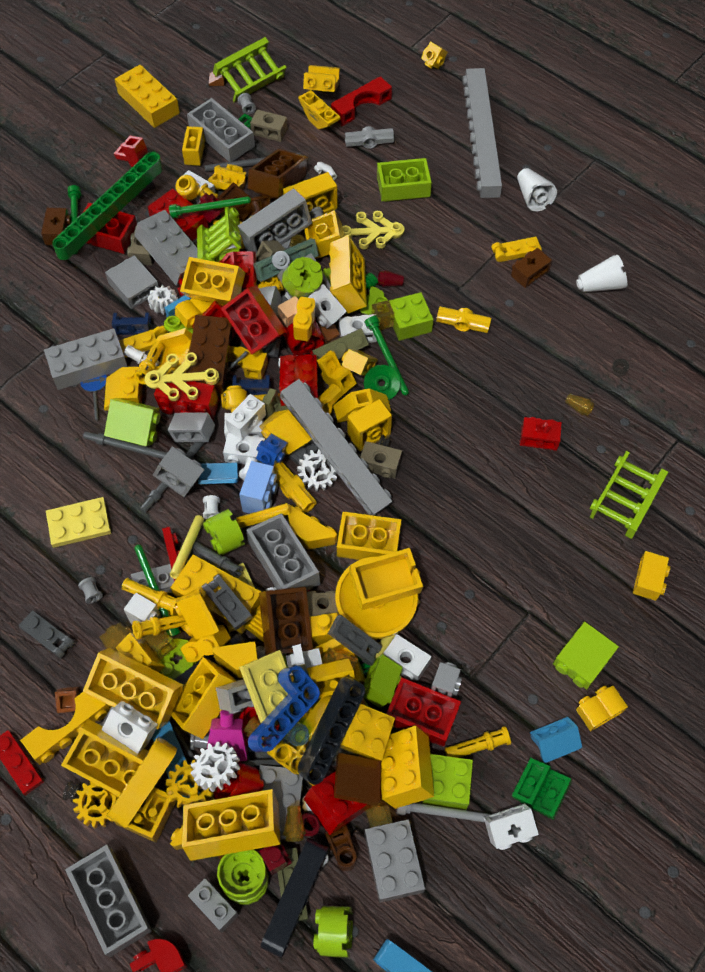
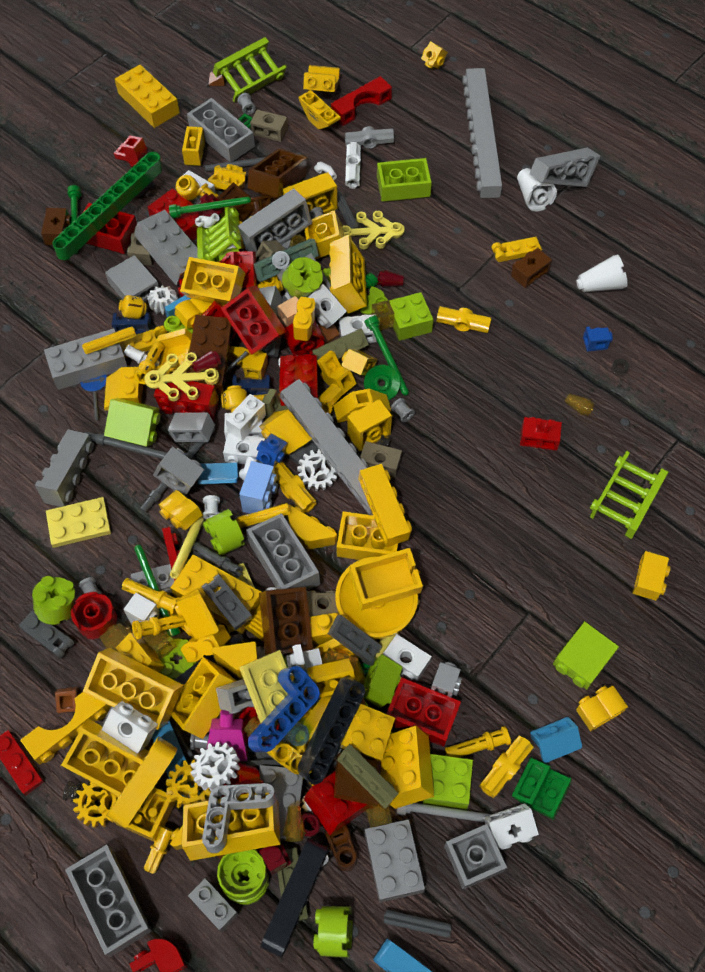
none -> lime brick [32,576,75,625]
none -> light grey wedge [35,429,94,507]
none -> red brick [71,592,117,639]
none -> yellow axle [82,327,136,354]
none -> yellow head [119,295,146,320]
none -> yellow axle [144,826,174,874]
none -> yellow brick [158,490,203,530]
none -> dark red cone [192,351,221,373]
none -> white arm [195,213,219,228]
none -> light grey beam [202,783,277,853]
none -> dark grey axle [337,191,358,229]
none -> olive plate [337,744,399,809]
none -> white piece [345,142,361,189]
none -> yellow brick [358,464,412,547]
none -> dark grey axle [383,910,452,937]
none -> light grey bush [391,398,415,422]
none -> light grey brick [444,824,507,890]
none -> yellow piece [479,736,534,798]
none -> light grey wedge [530,147,600,187]
none -> blue brick [583,326,613,352]

